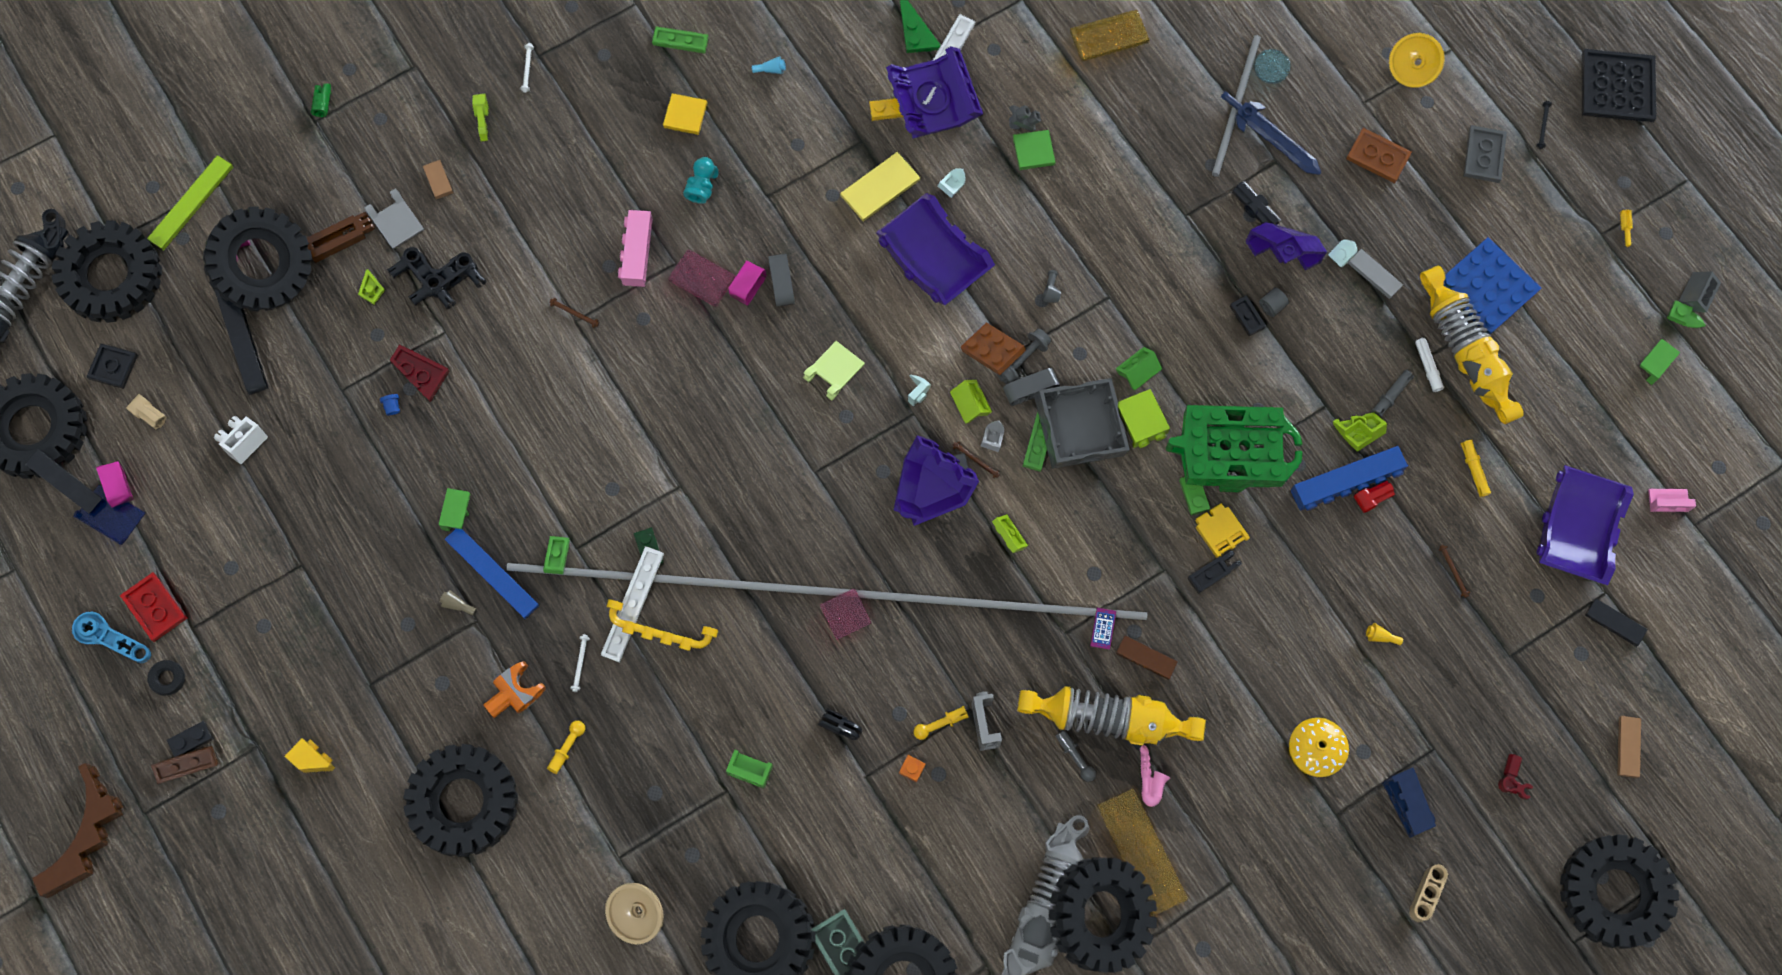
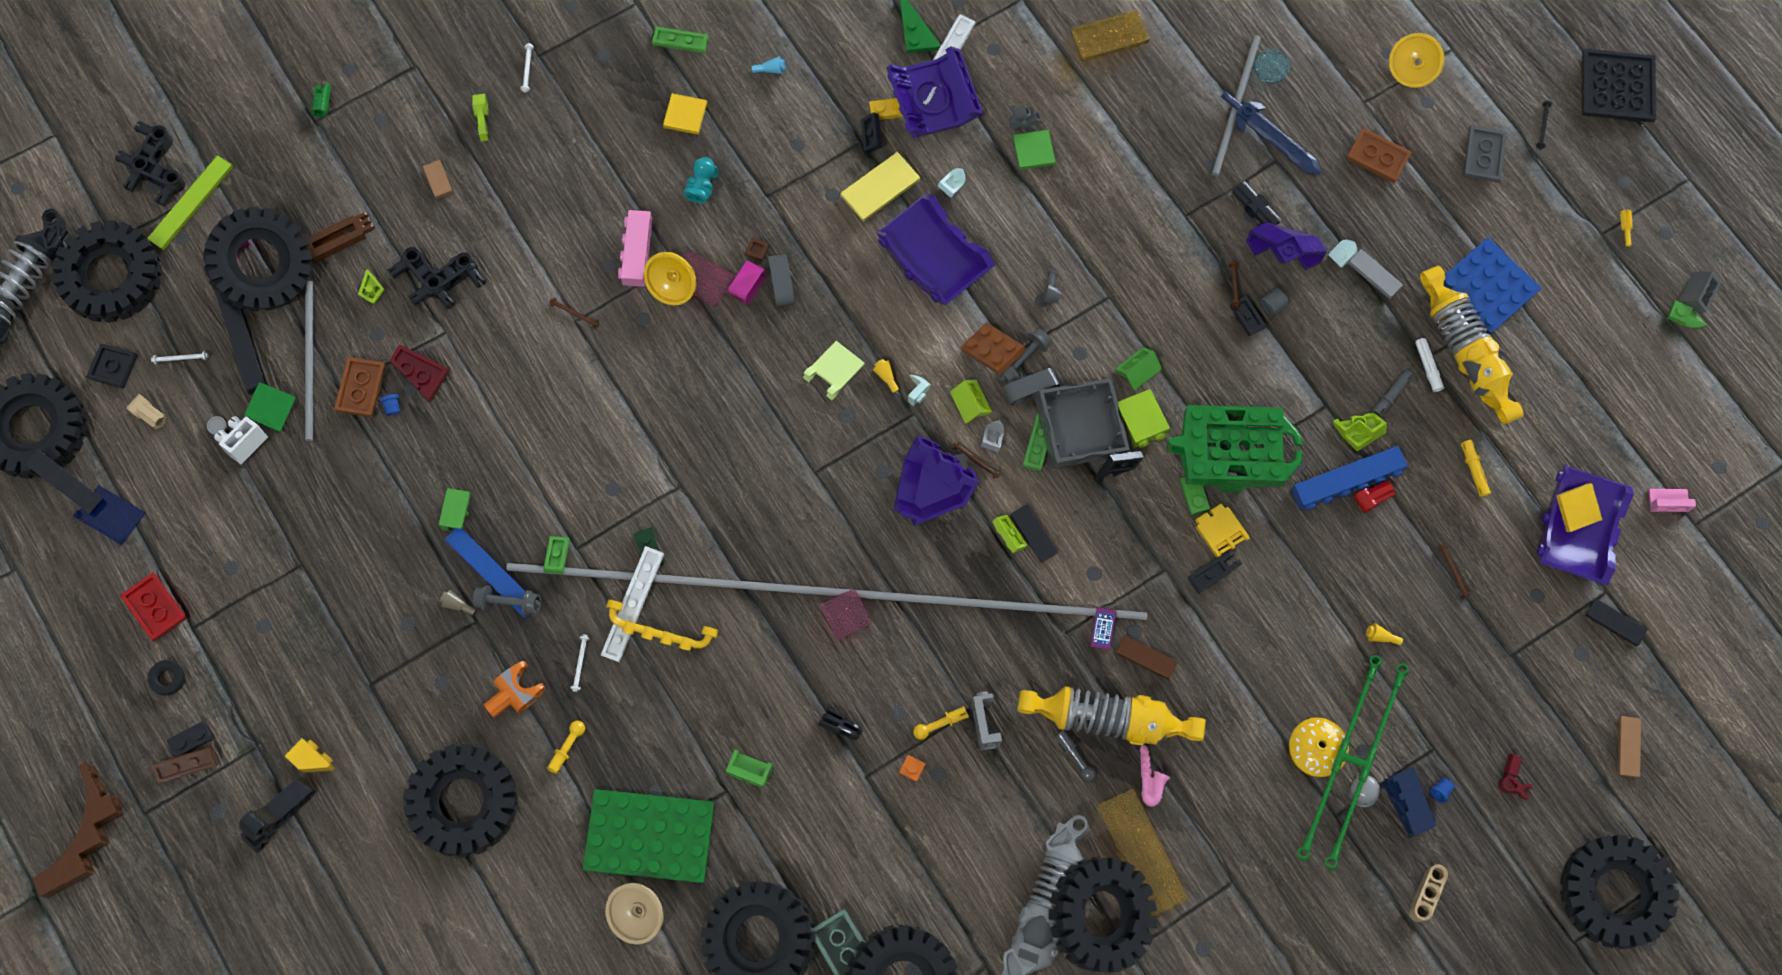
dark azure beam [72,612,151,663] -> none
dark pink piece [96,461,134,507] -> none
light grey flag [365,188,424,249] -> none
bright green panel [1640,339,1680,385] -> none
none -> black pin [115,121,185,207]
none -> white axle [151,351,209,364]
none -> light grey piece [207,416,227,435]
none -> black beam [239,777,316,853]
none -> green tile [244,382,296,432]
none -> light grey piece [305,281,313,441]
none -> dark orange plate [334,357,386,418]
none -> dark grey piece [473,585,541,616]
none -> green plate [583,789,715,884]
none -> yellow dish [643,252,696,305]
none -> reddish brown plate [745,237,769,262]
none -> black plate [861,112,882,154]
none -> yellow cone [873,359,899,393]
none -> black tile [1010,505,1058,563]
none -> black wing [1094,451,1144,483]
none -> reddish brown axle [1229,261,1242,308]
none -> green bar [1297,655,1409,871]
none -> light grey helmet [1348,776,1380,808]
none -> blue piece [1429,778,1454,803]
none -> yellow tile [1556,483,1602,532]

